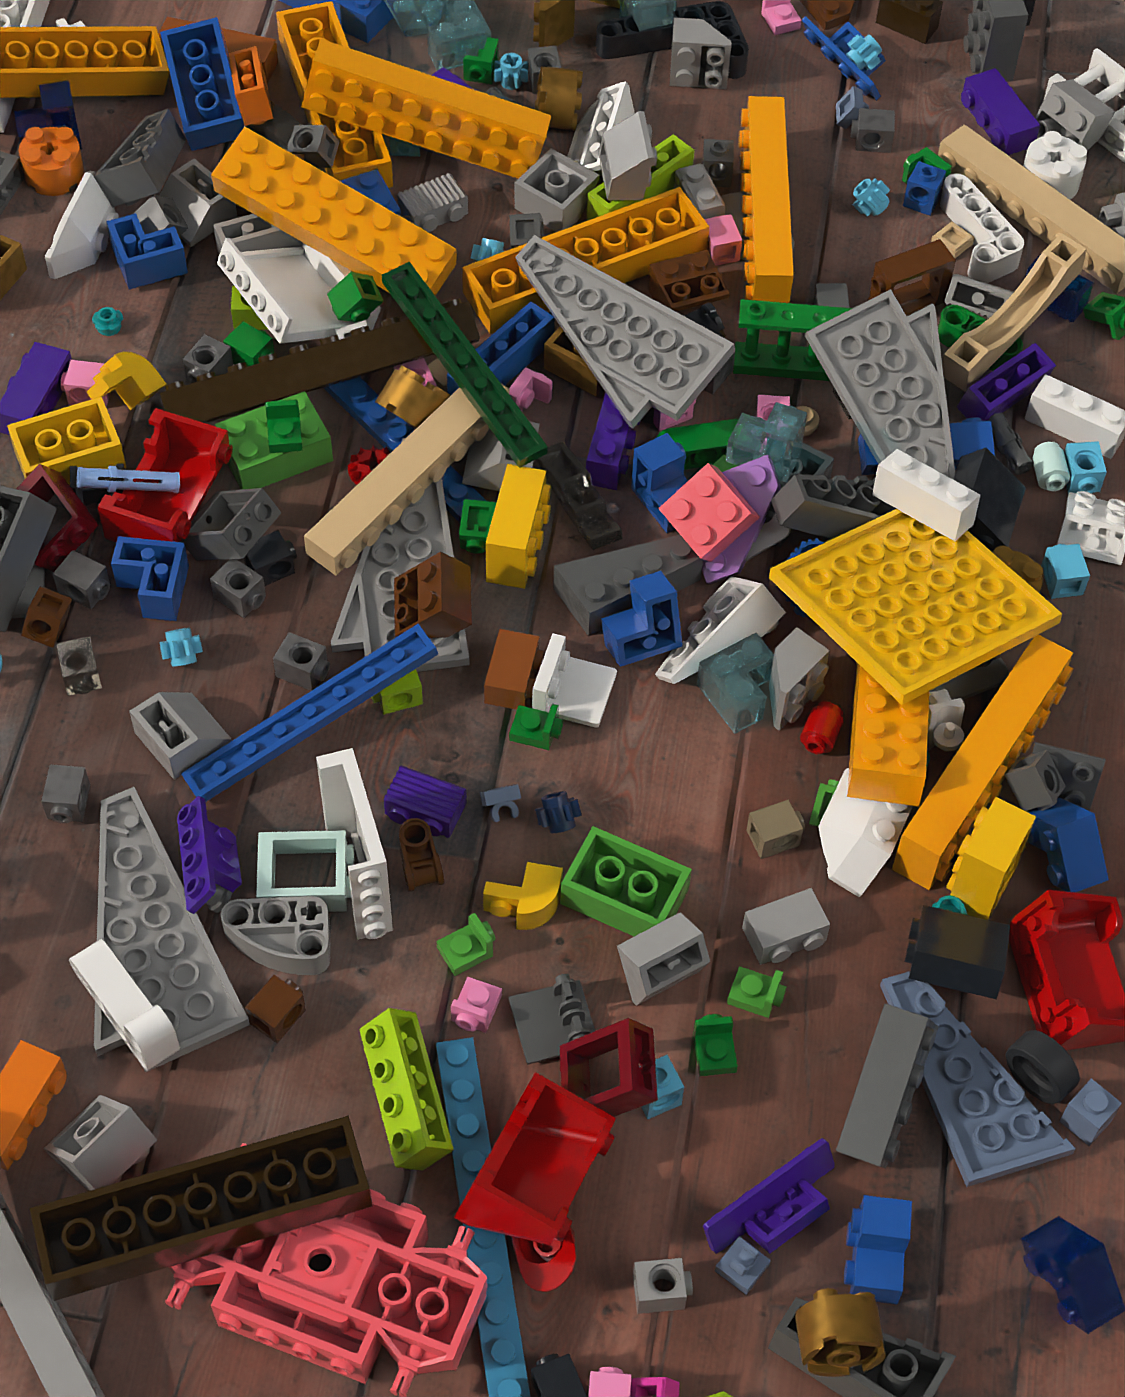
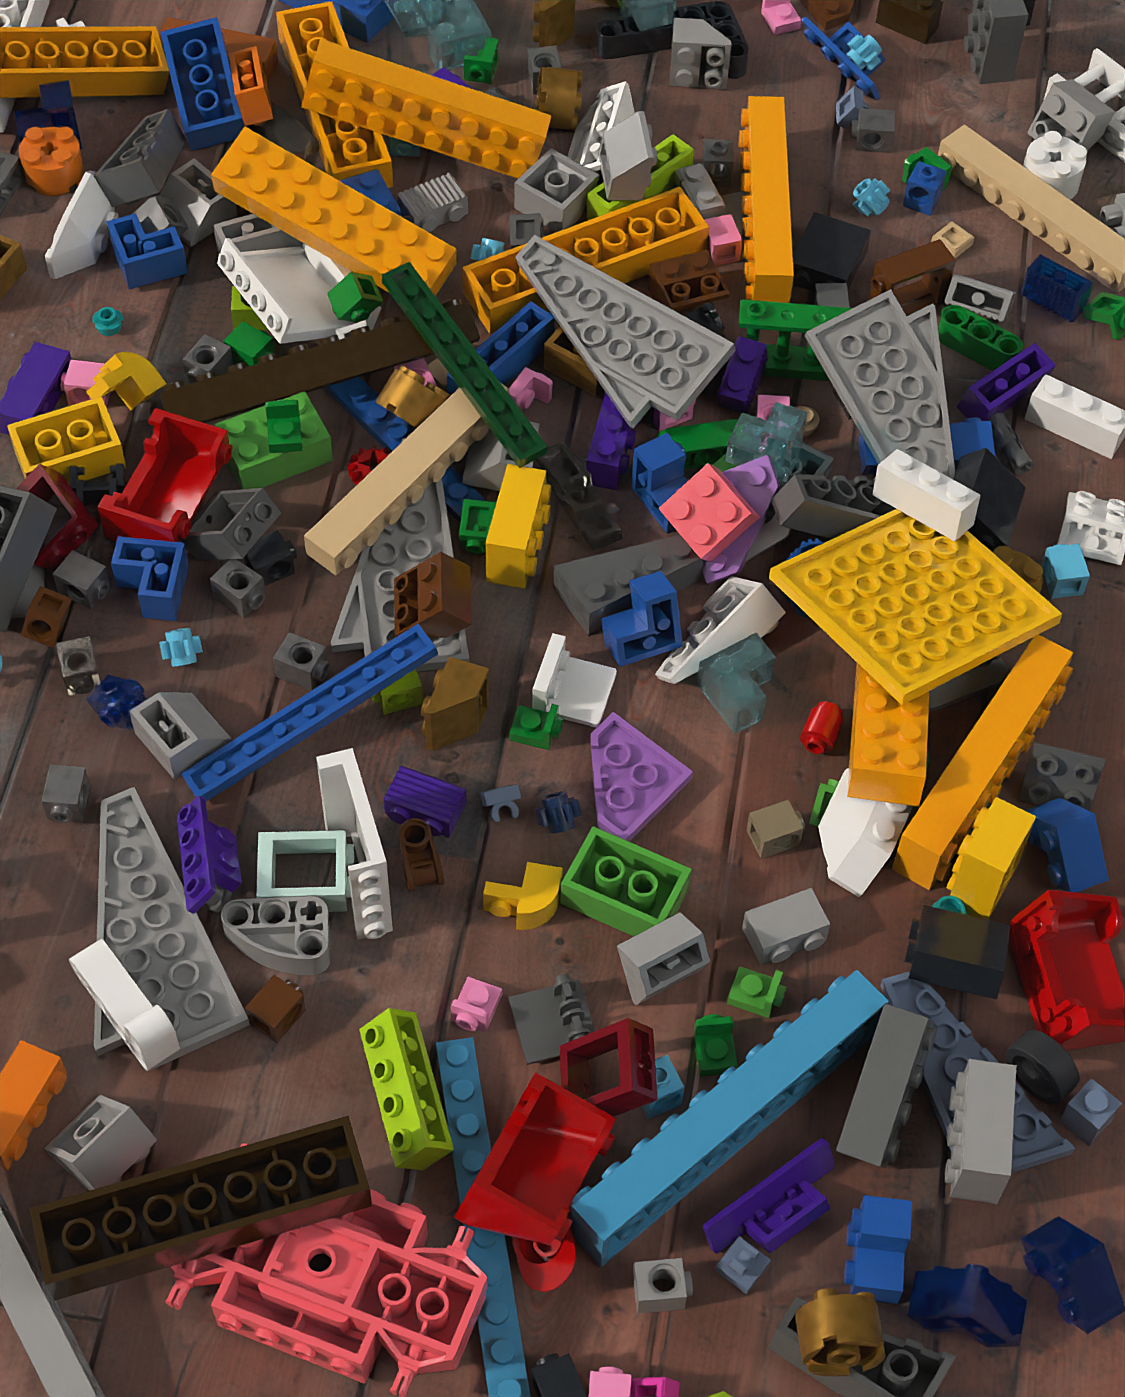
light blue pin [77,466,180,493] -> none
dark grey brick [287,125,340,168] -> none
bright green bracket [436,913,496,976] -> none
dark orange brick [484,629,545,710] -> none
medium azure gear [494,53,528,90] -> none
light grey slope [769,627,830,731] -> none
white hips [927,689,965,751] -> none
white beam [940,174,1024,283] -> none
tan arch [942,233,1087,392] -> none
dark purple brick [961,68,1040,155] -> none
dark grey brick [1004,750,1066,811] -> none
light aqua brick [1032,442,1071,491] -> none
medium azure brick [1064,441,1107,494] -> none
none -> clear blue brick [86,675,147,730]
none -> pearl gold slope [421,656,489,751]
none -> dark azure brick [571,970,889,1268]
none -> medium lavender plate [590,712,693,842]
none -> dark purple brick [717,336,768,414]
none -> black brick [792,212,871,291]
none -> clear blue brick [907,1264,1027,1348]
none -> light grey brick [945,1059,1016,1204]

